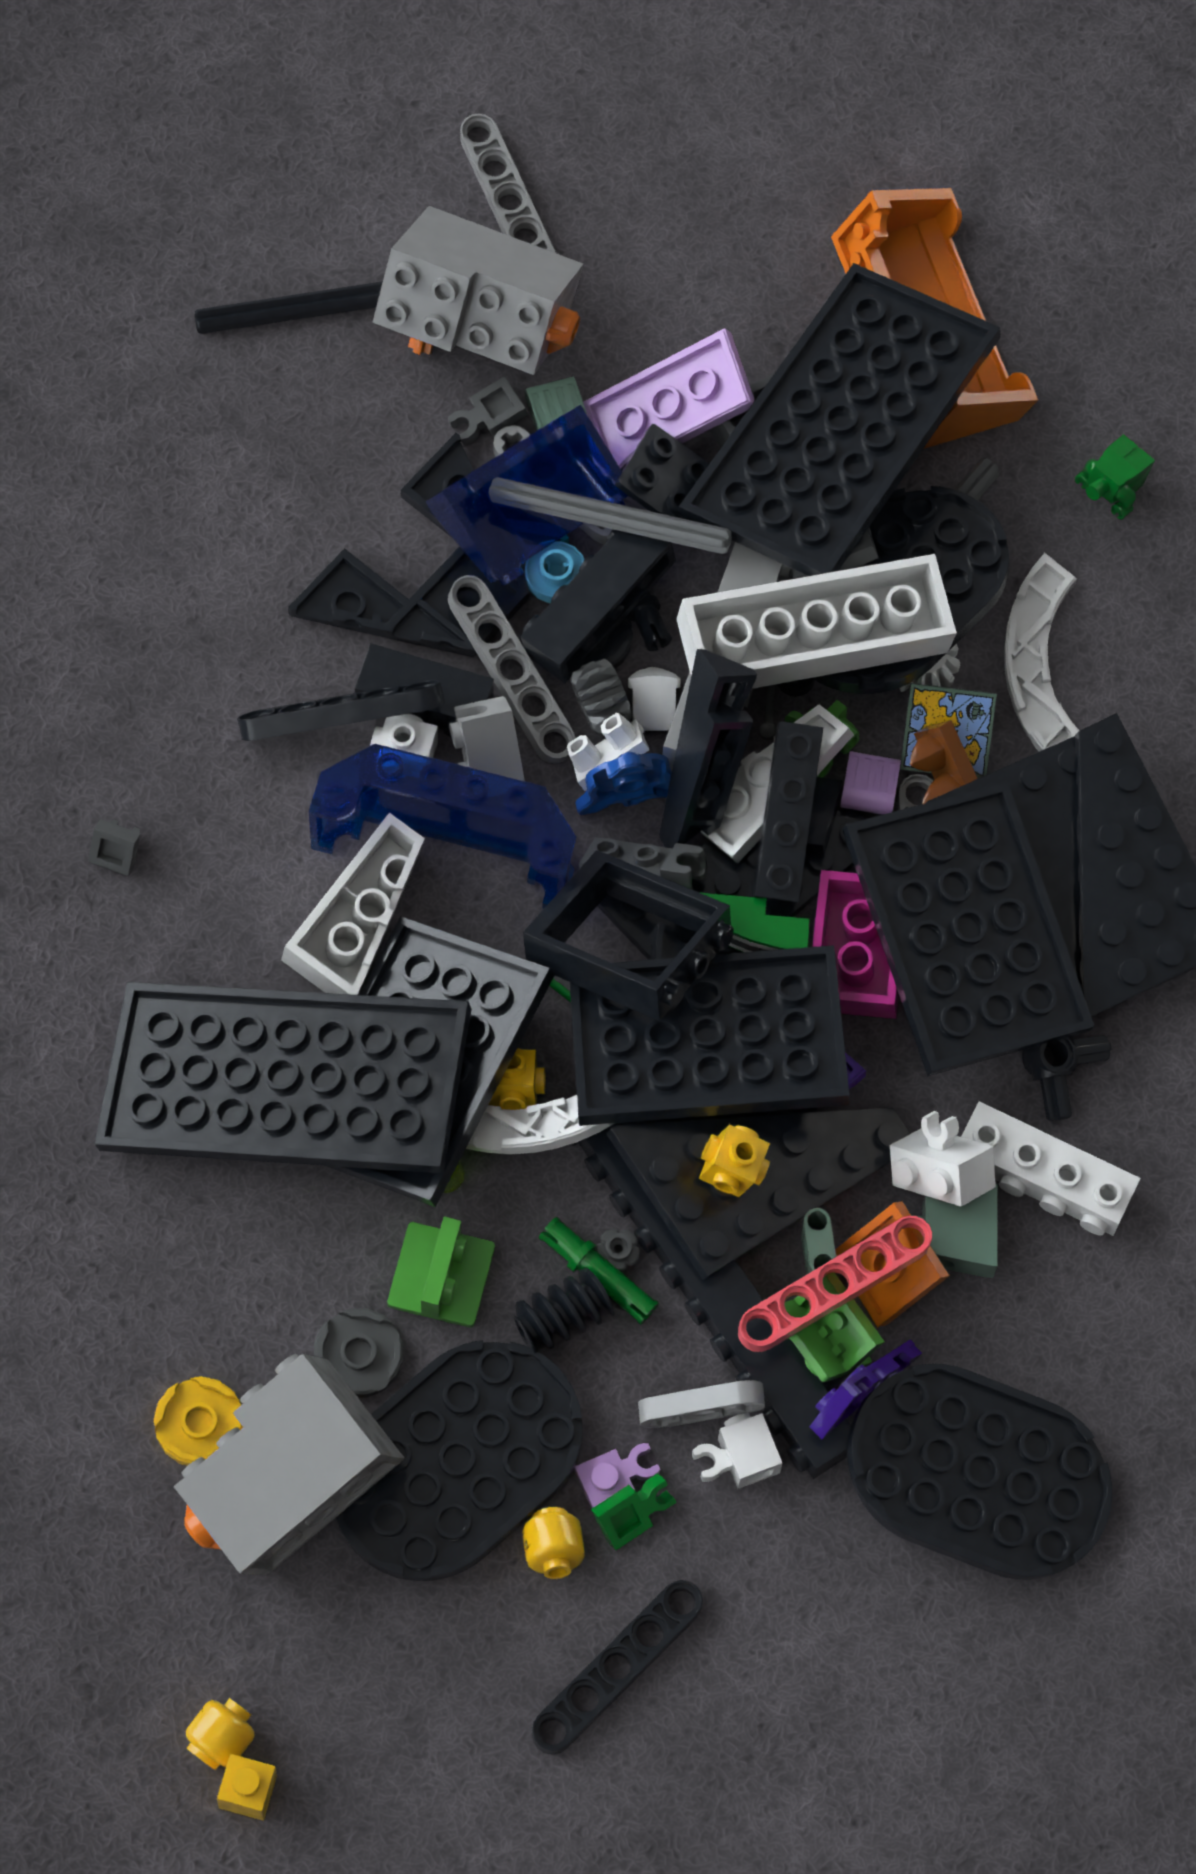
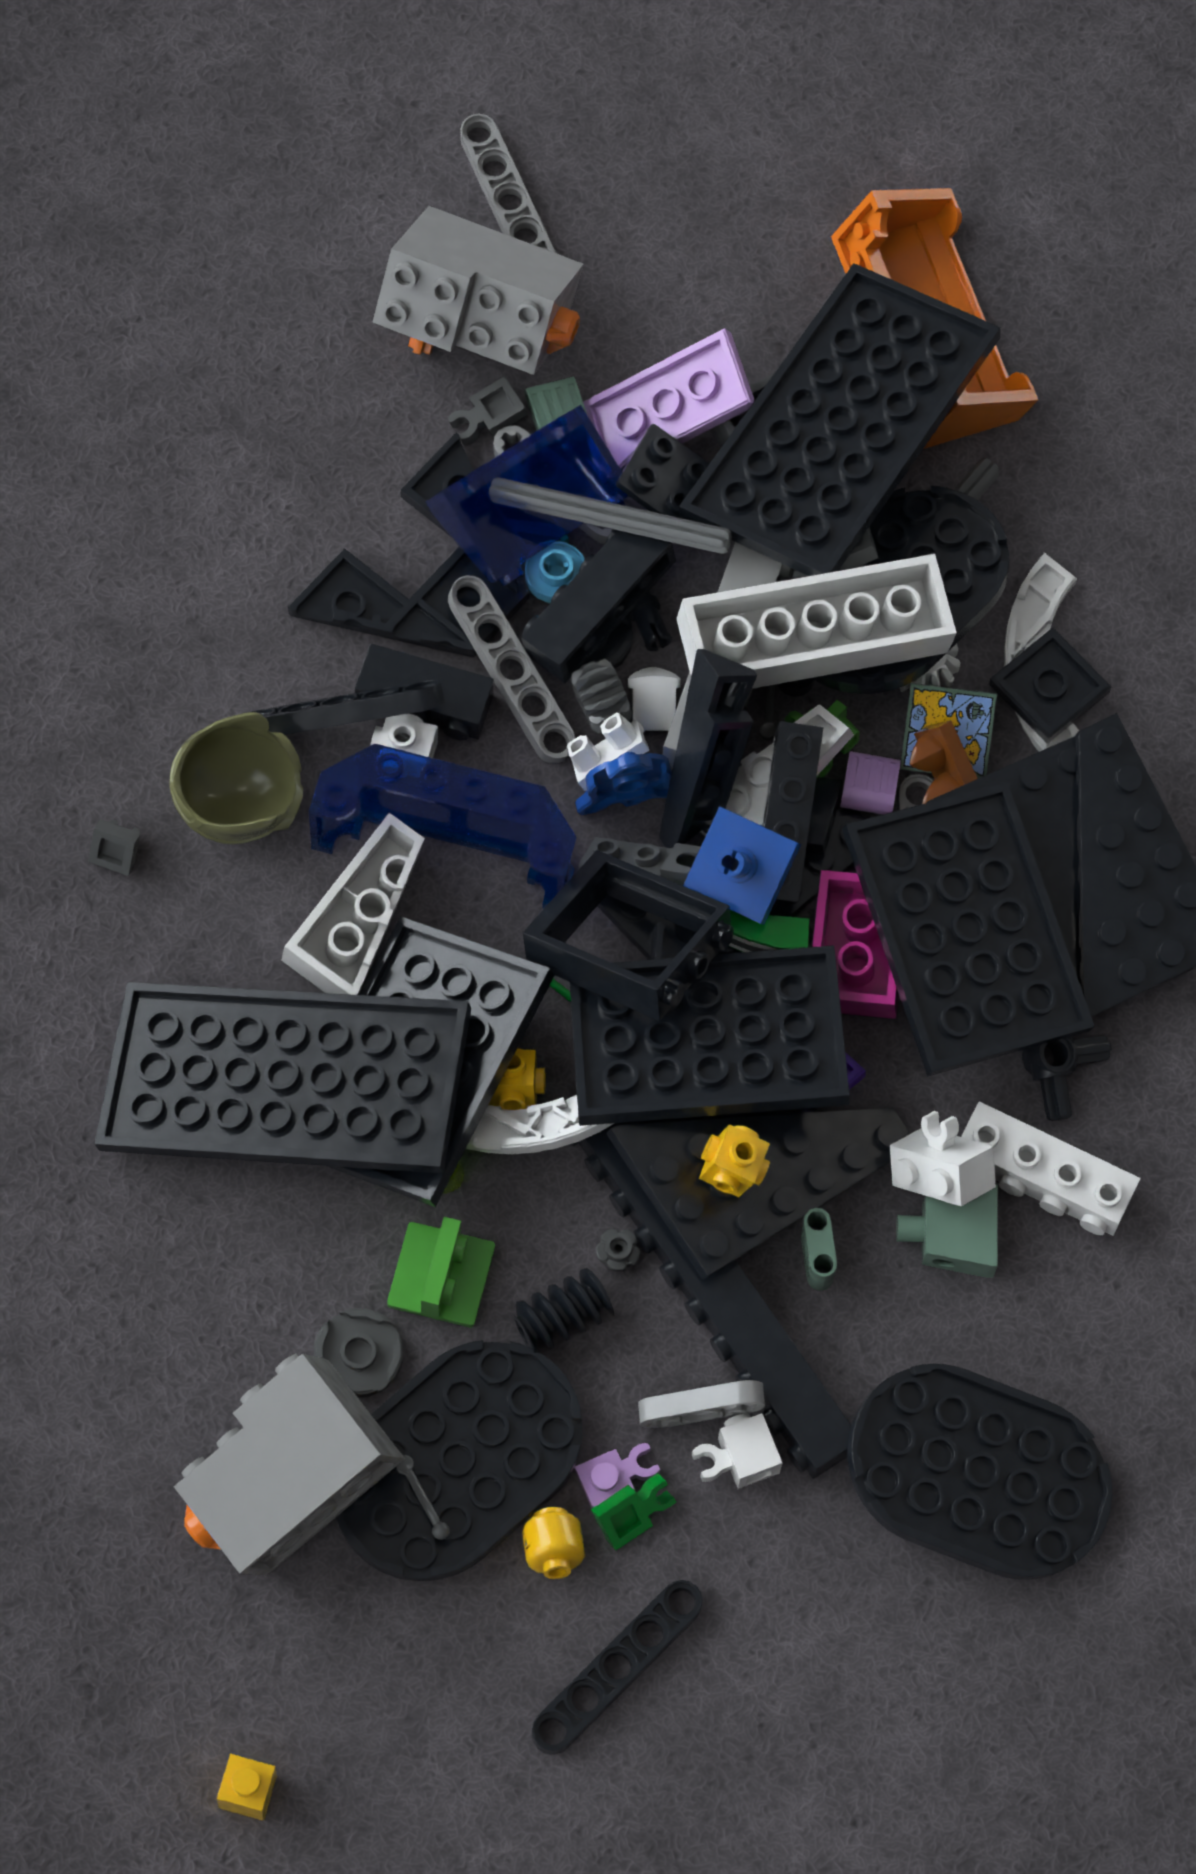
yellow tile [154,1376,243,1466] -> none
yellow head [186,1698,255,1770] -> none
black axle [194,281,383,334] -> none
light grey brick [450,696,526,801] -> none
green pin [538,1217,659,1325] -> none
coral beam [738,1216,932,1352] -> none
bright green bracket [784,1273,885,1383] -> none
dark purple wing [809,1339,922,1440] -> none
orange plate [835,1201,949,1327] -> none
green piece [1075,434,1155,520] -> none
none -> olive piece [169,712,304,845]
none -> dark grey hinge [396,1455,450,1540]
none -> blue tile [683,806,801,925]
none -> black tile [989,628,1111,744]

